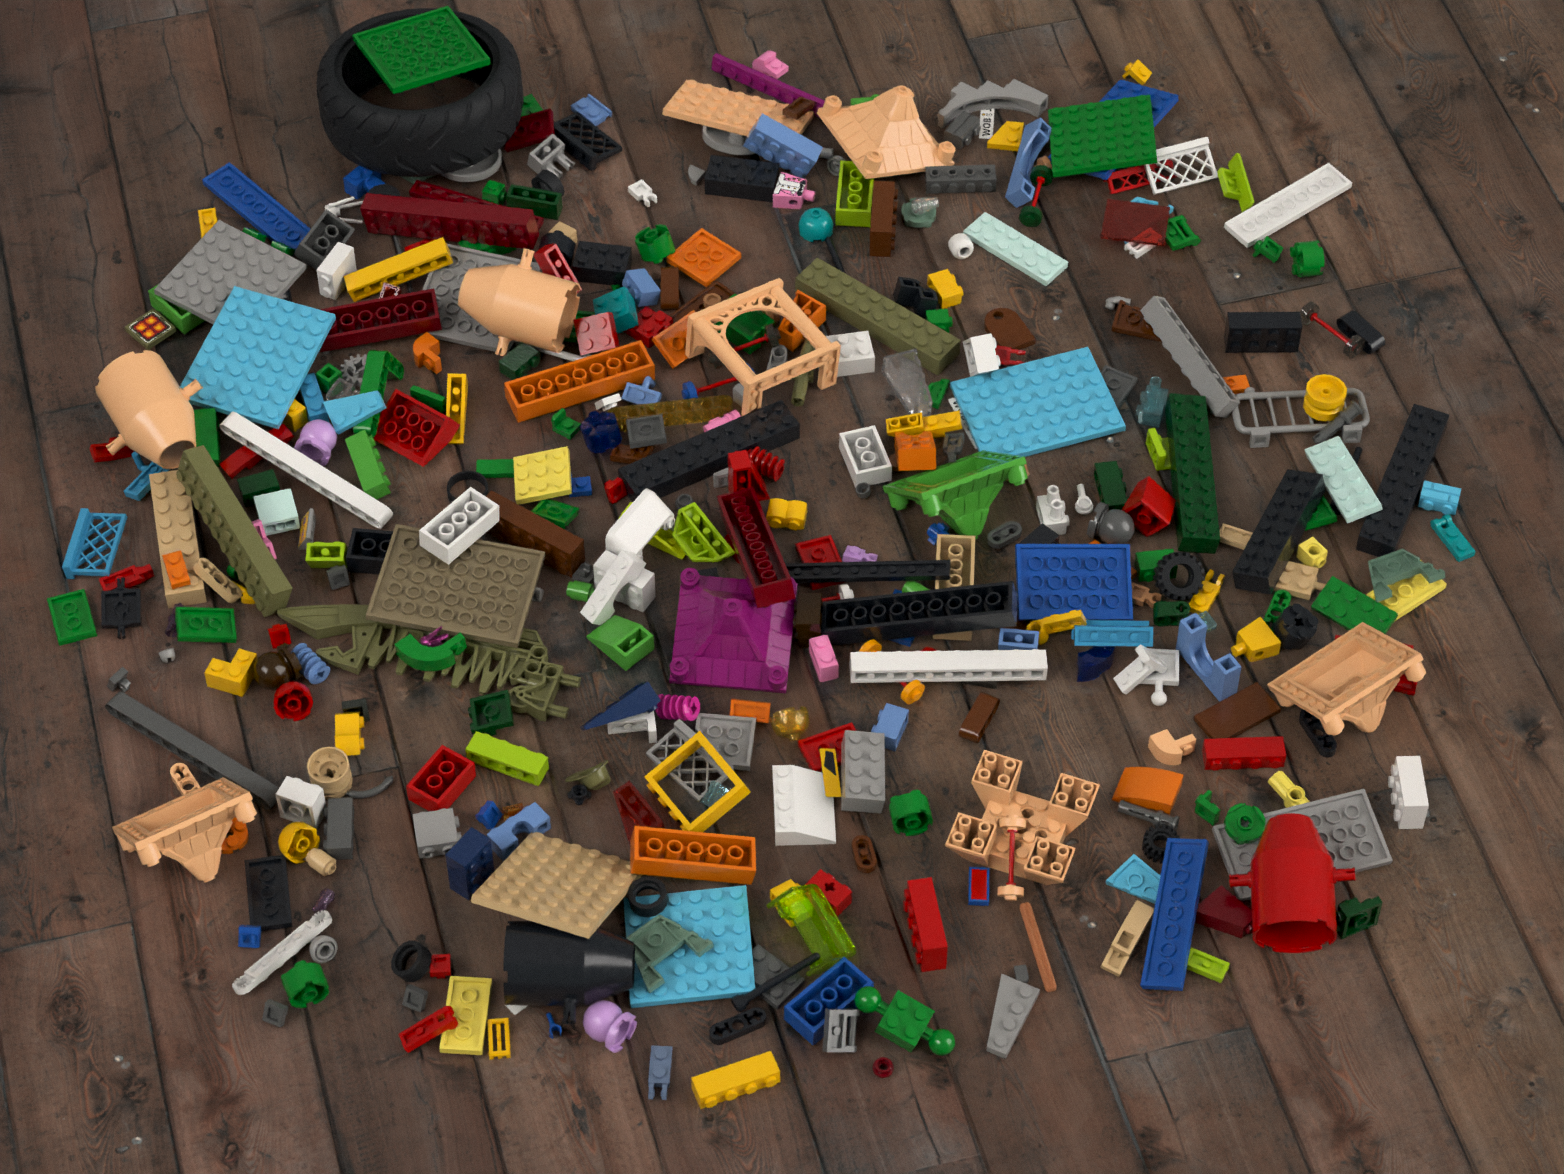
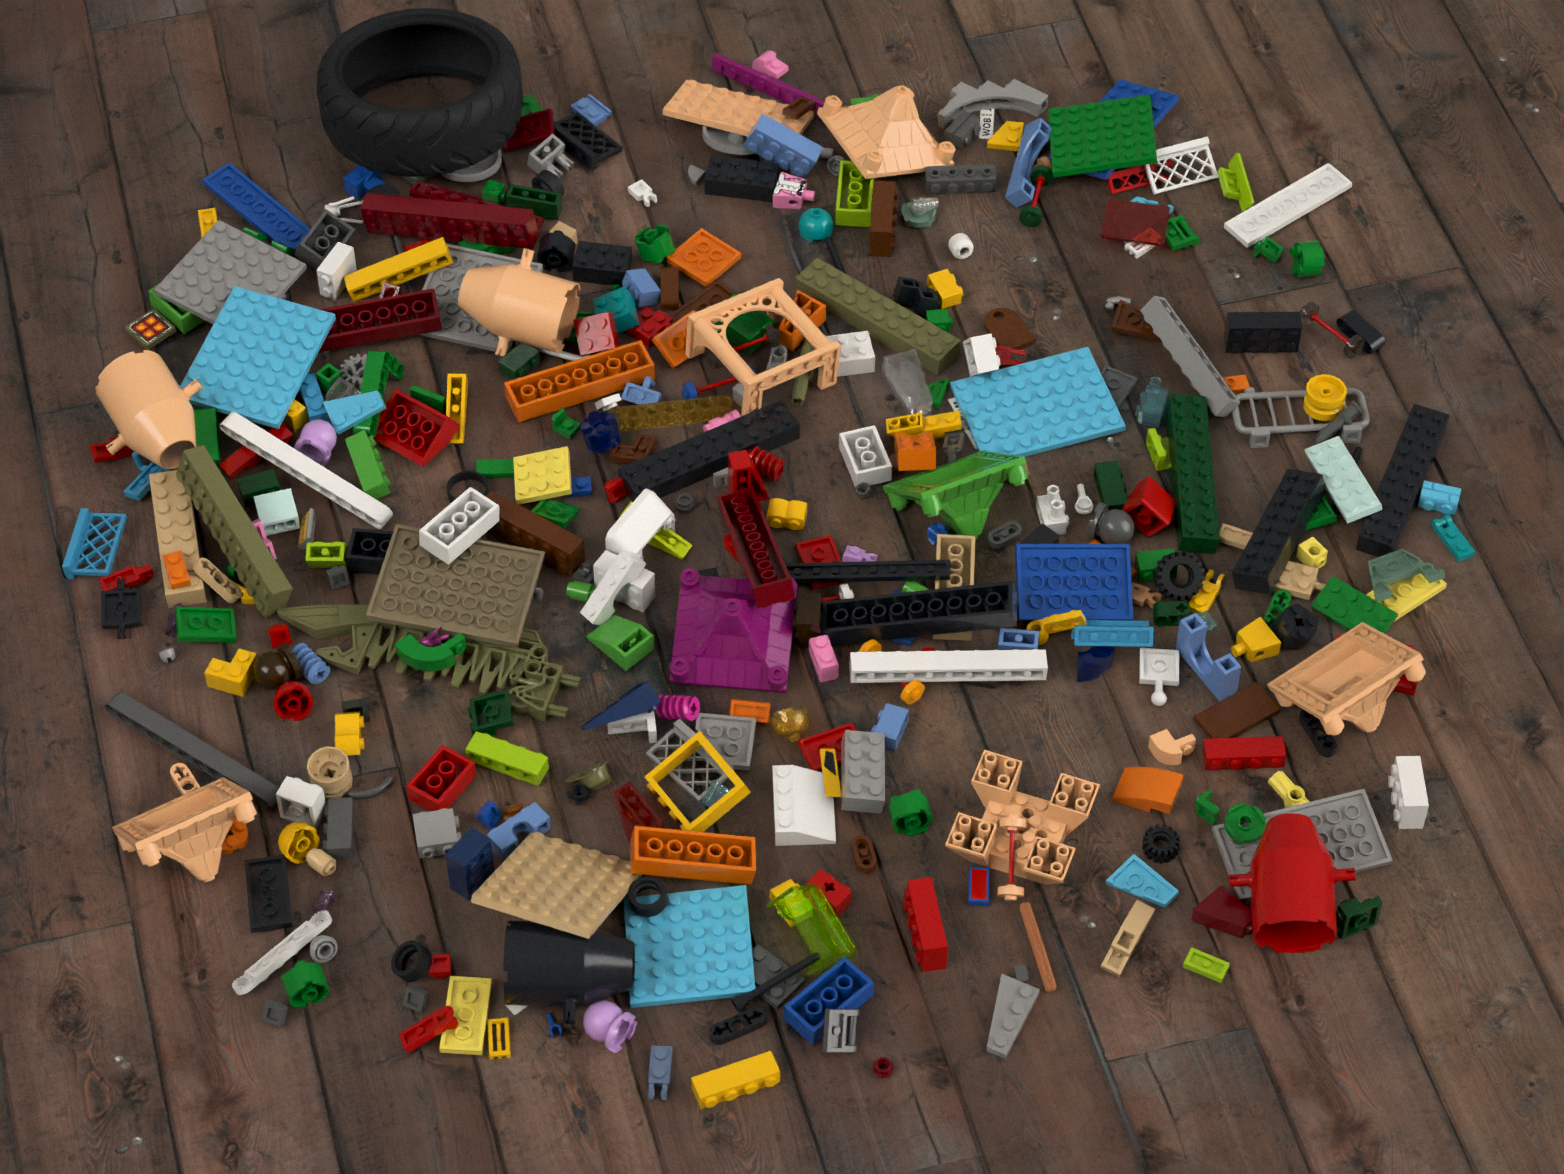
green tile [47,589,97,646] -> none
dark grey tile [107,666,131,693] -> none
blue tile [238,925,261,948] -> none
green plate [353,6,491,94] -> none
orange brick [413,332,442,374] -> none
red brick [533,244,582,293] -> none
dark grey plate [626,414,667,449] -> none
sand green wing [626,914,714,993] -> none
lime wedge [672,502,735,562] -> none
medium nougat tile [703,293,721,308] -> none
green brick [855,986,955,1056] -> none
reddish brown beam [959,691,1000,744] -> none
light aqua plate [963,212,1068,286] -> none
white bracket [1113,645,1168,694] -> none
dark grey pin [1117,800,1180,832] -> none
yellow bracket [1122,59,1152,85] -> none
blue plate [1140,838,1209,991] -> none

